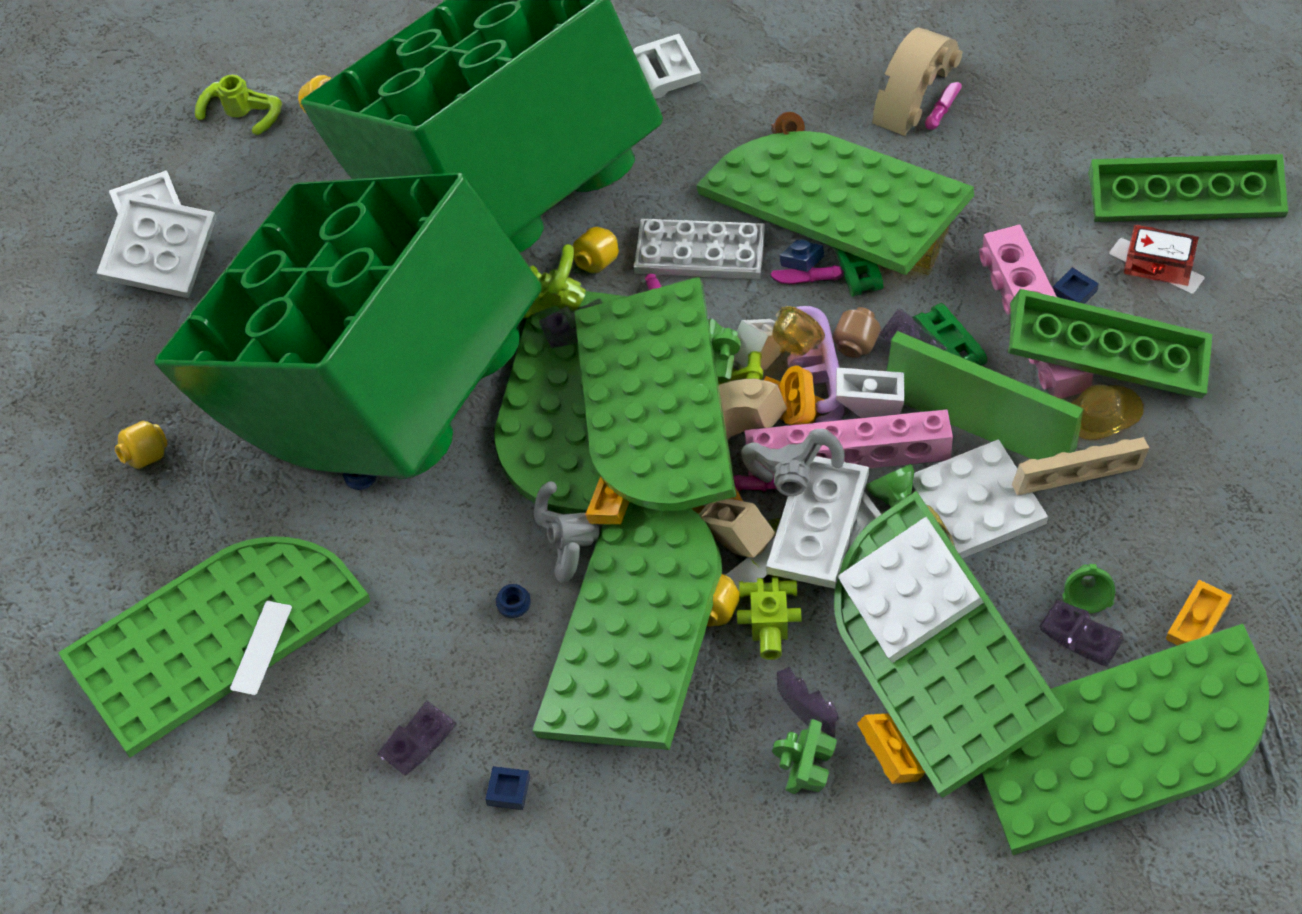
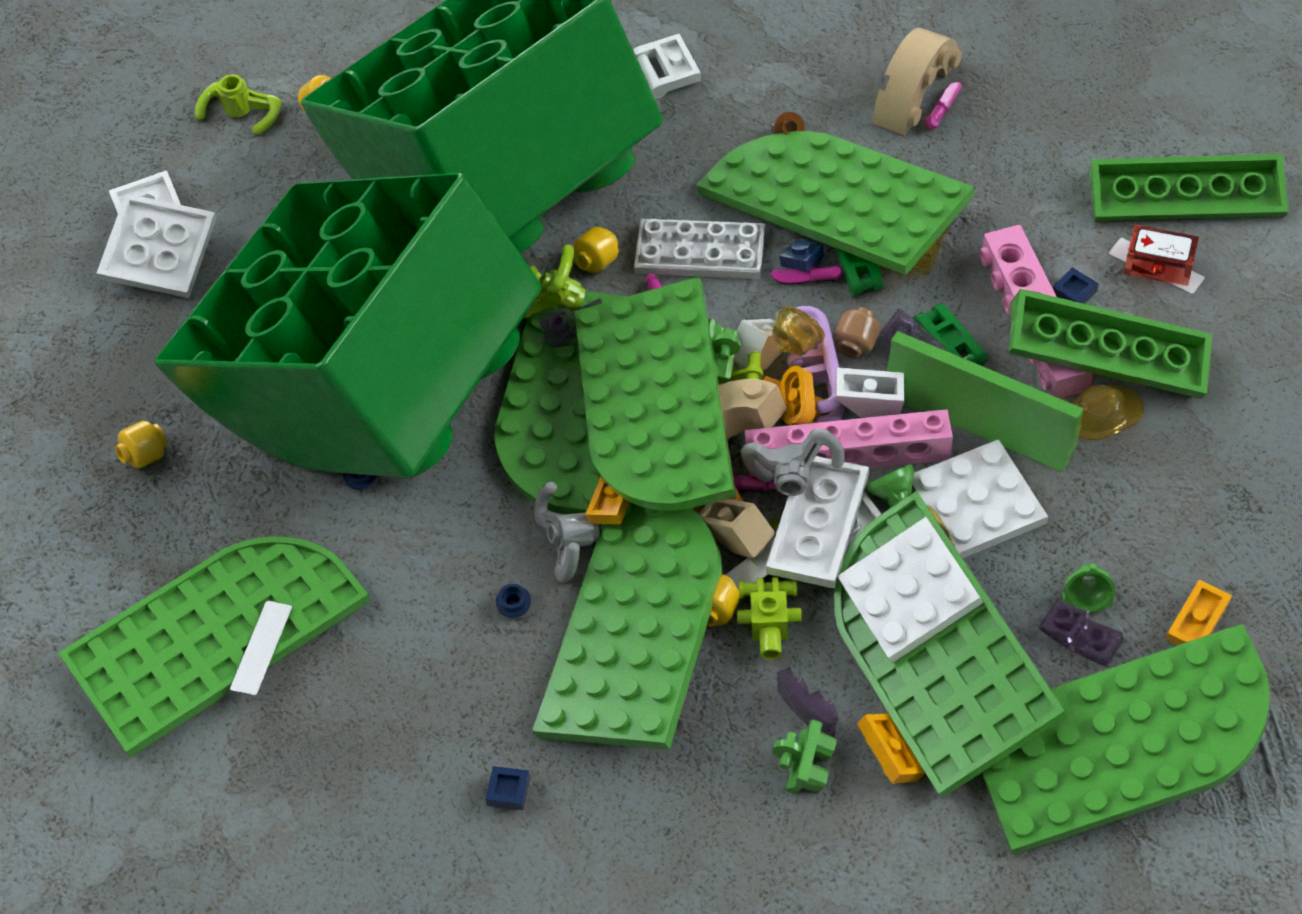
clear purple slope [377,700,457,776] -> none
tan plate [1012,437,1149,495] -> none

